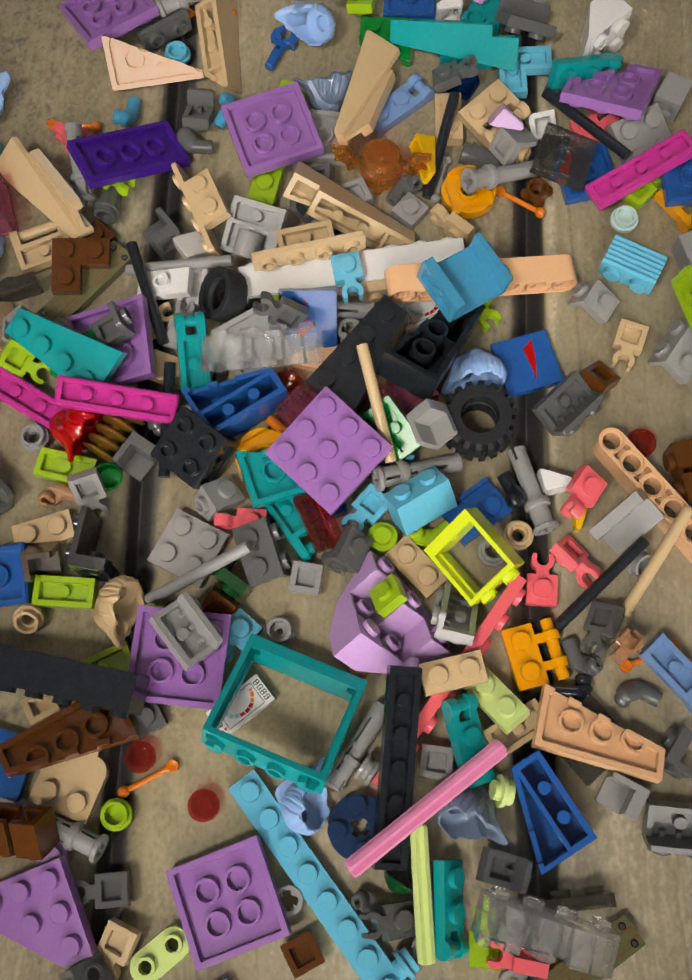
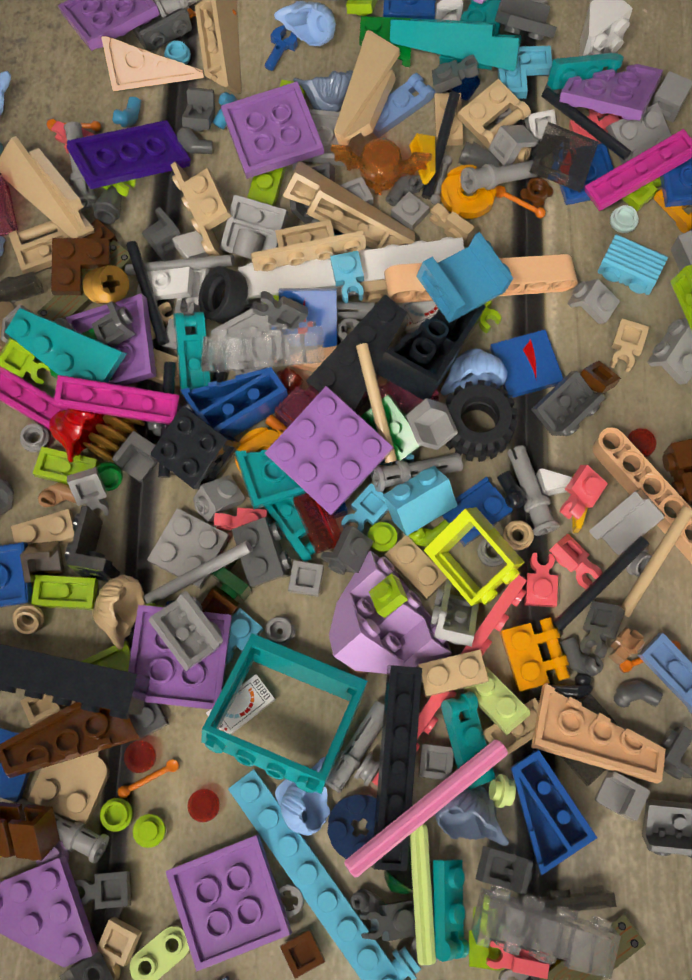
lavender slope [488,103,524,130] -> none
none -> pearl gold piece [83,265,129,304]
none -> lime plate [133,814,166,848]

